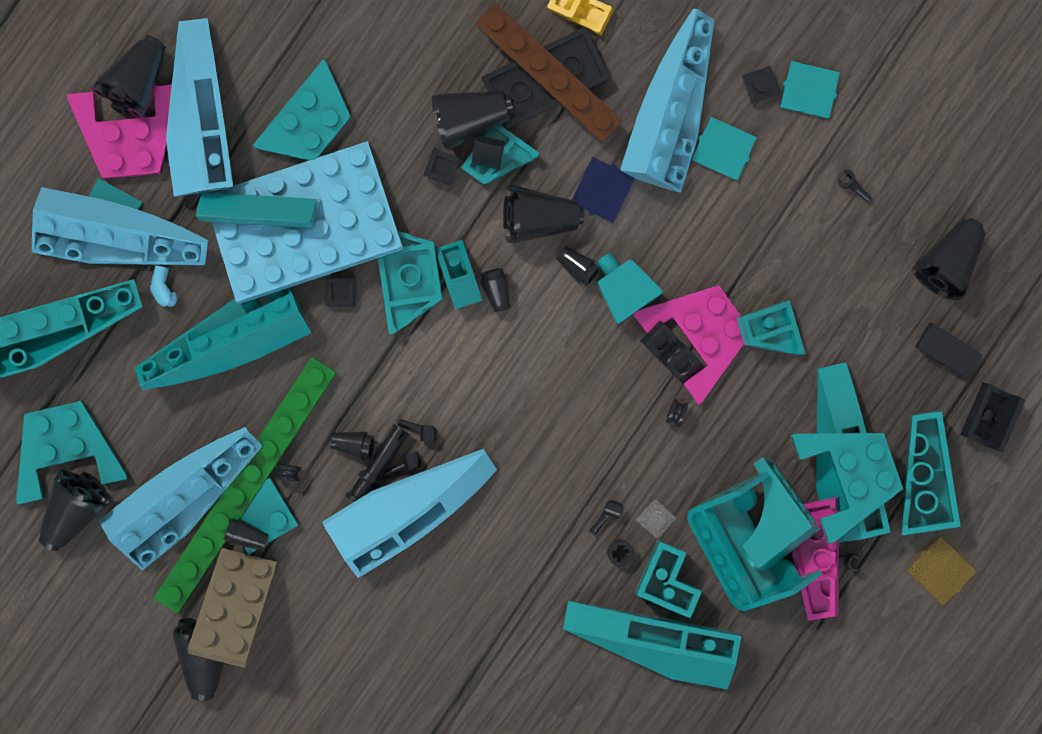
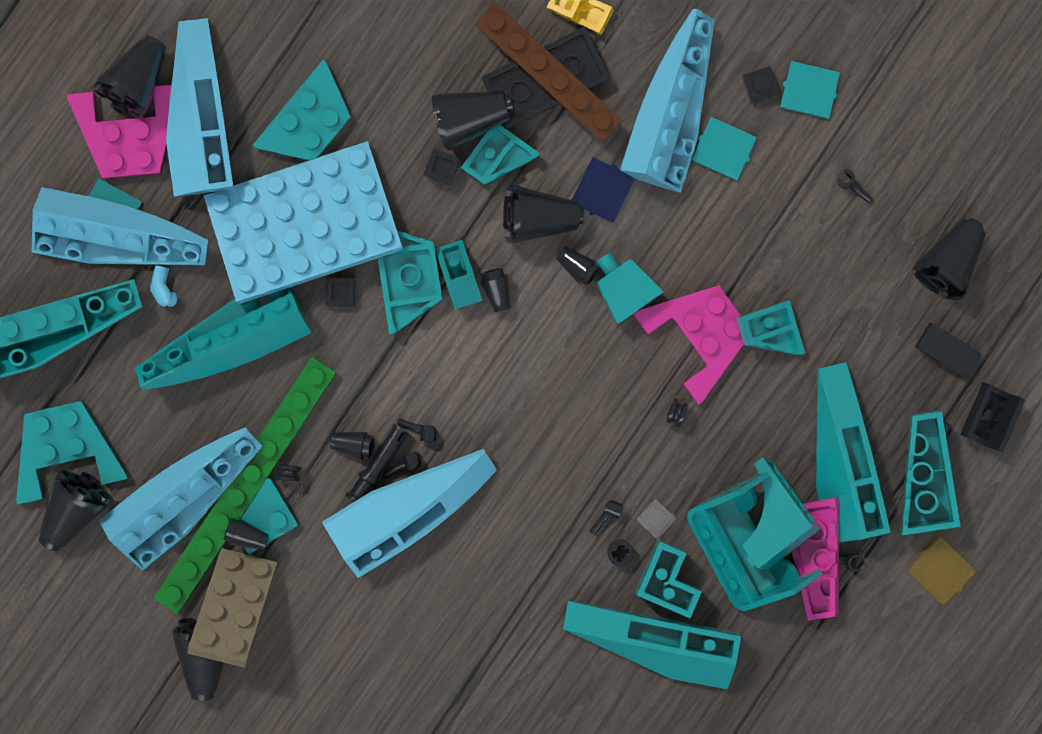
teal slope [196,192,317,228] -> none
black tile [472,135,505,170] -> none
black slope [640,321,703,384] -> none
teal wing [790,433,903,544] -> none

